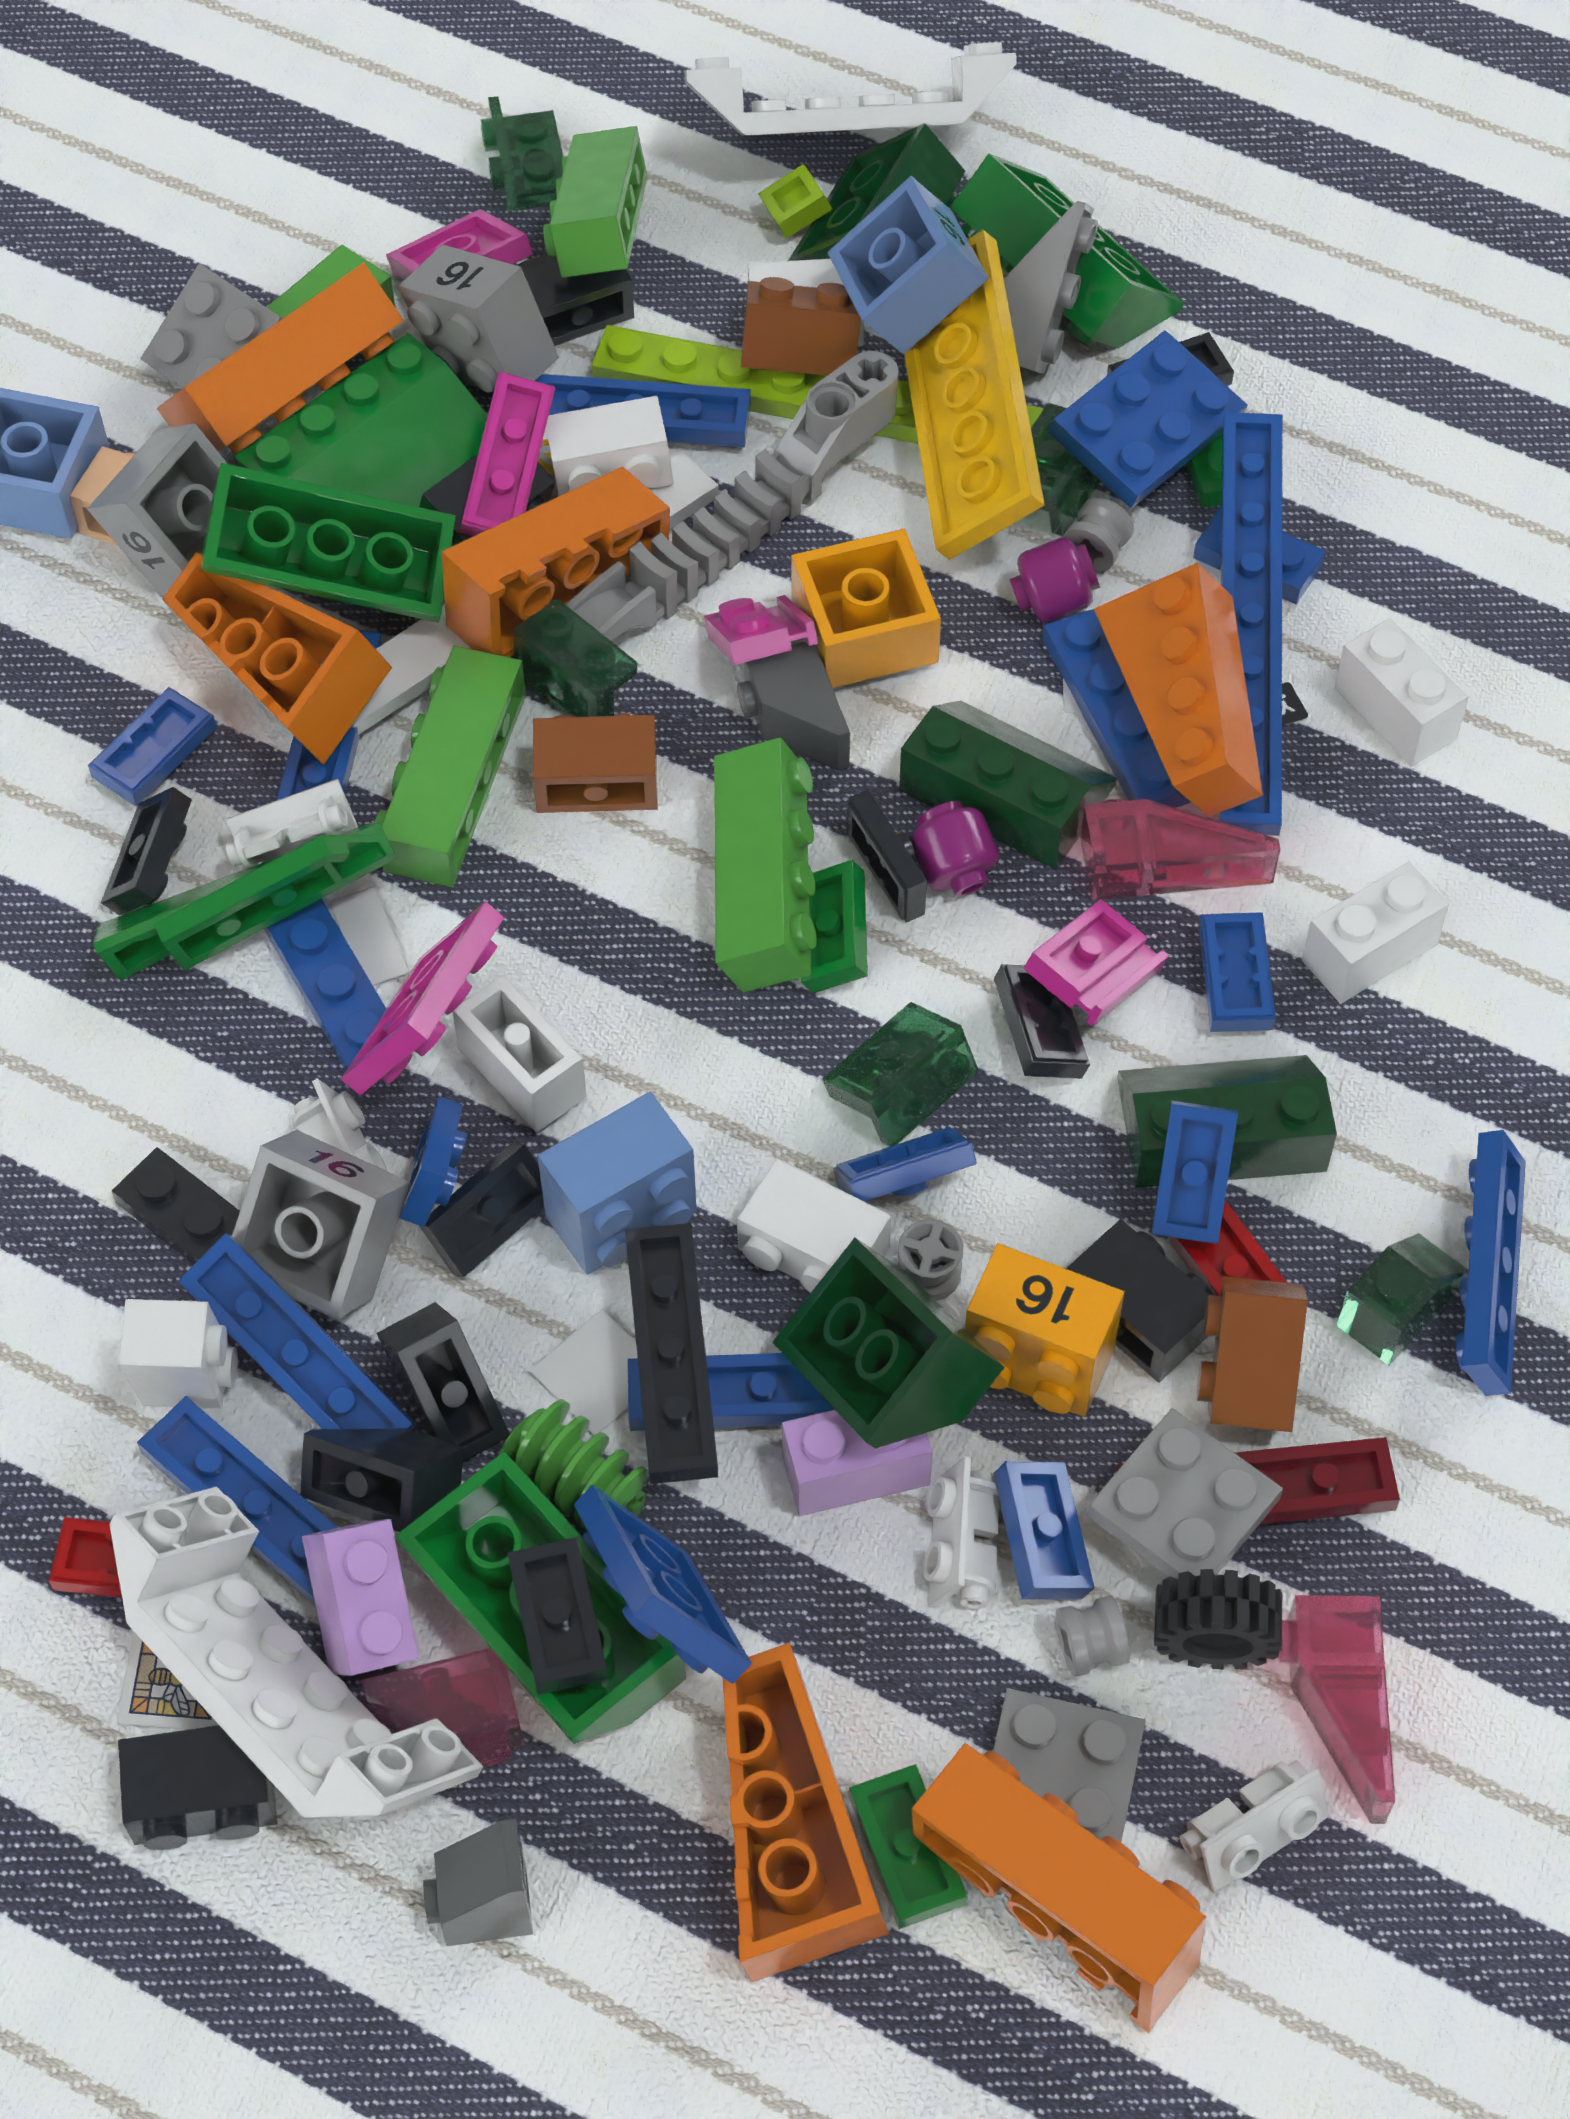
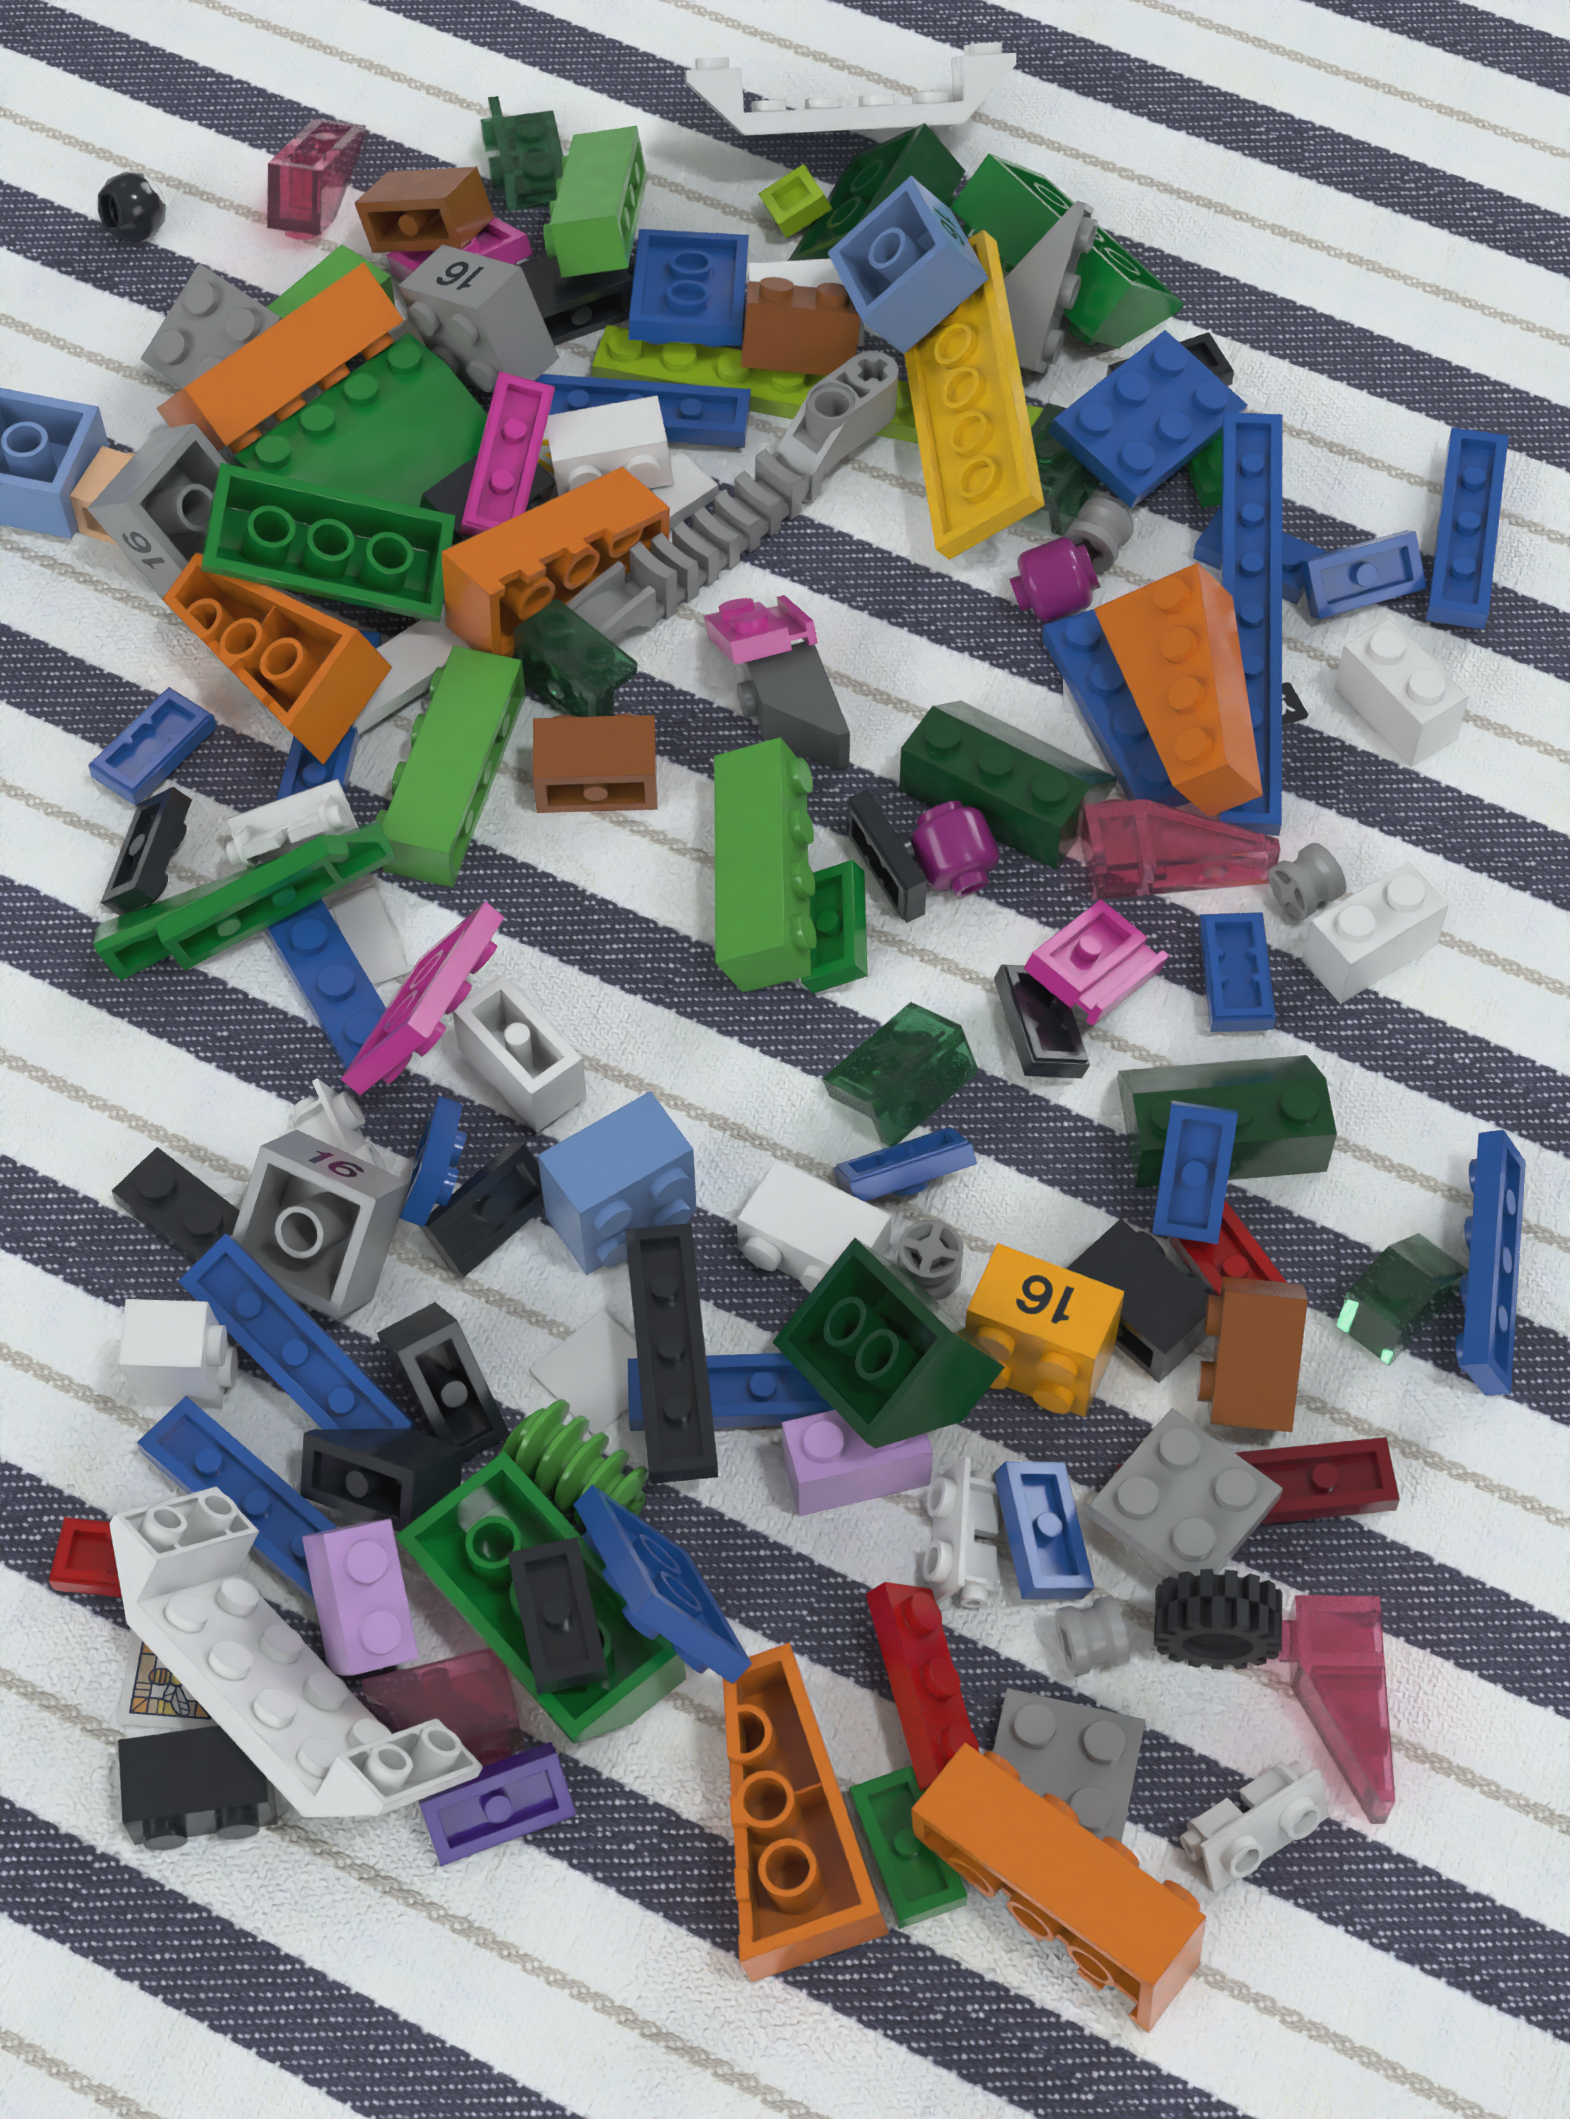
dark grey slope [423,1818,533,1946] -> none
light orange brick [791,528,941,688] -> none
none -> black piece [98,172,166,243]
none -> clear pink slope [267,118,366,240]
none -> dark orange brick [354,167,494,253]
none -> plate [418,1742,576,1866]
none -> blue plate [629,229,749,348]
none -> red plate [866,1582,979,1791]
none -> light grey wheel [1268,842,1347,920]
none -> plate [1299,530,1427,619]
none -> blue plate [1426,427,1509,629]

